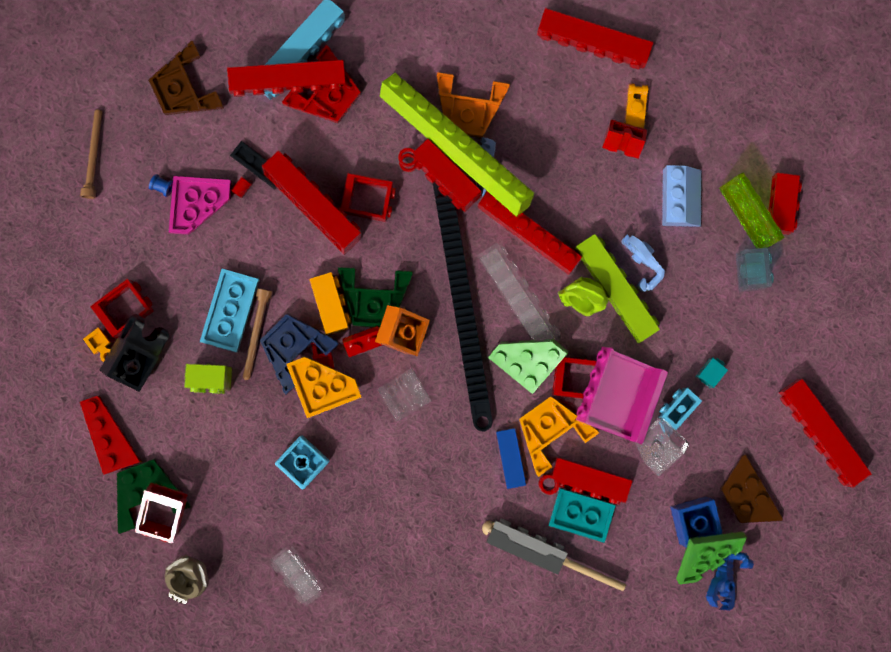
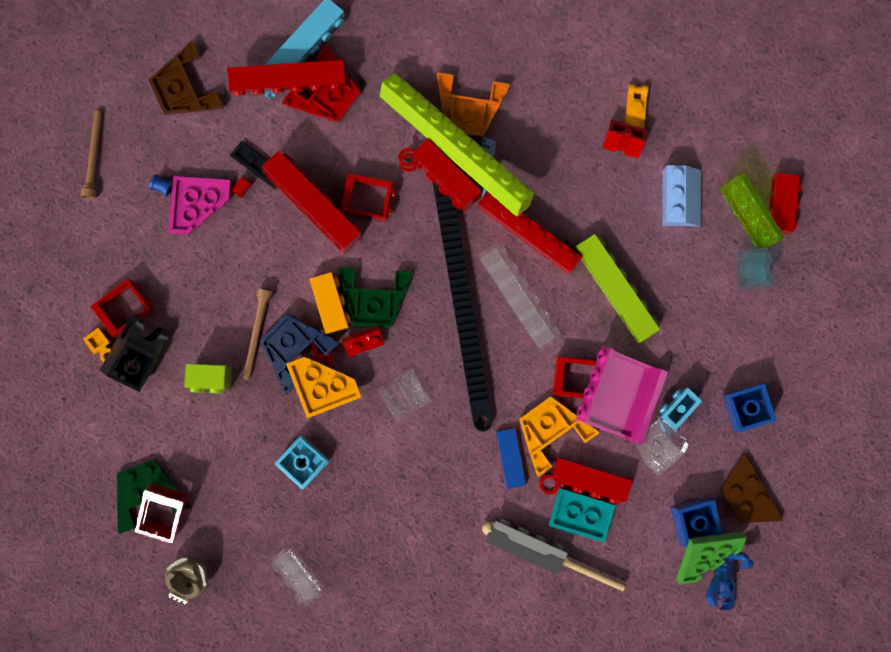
red wing [80,396,142,475] -> none
medium azure plate [200,269,259,353] -> none
orange brick [375,305,430,356] -> none
plate [488,339,569,394] -> none
red brick [537,8,653,69] -> none
lime helmet [558,277,608,316] -> none
light blue animal [621,234,665,292] -> none
teal brick [695,358,728,388] -> none
red brick [779,379,872,488] -> none
none -> blue brick [722,384,777,432]

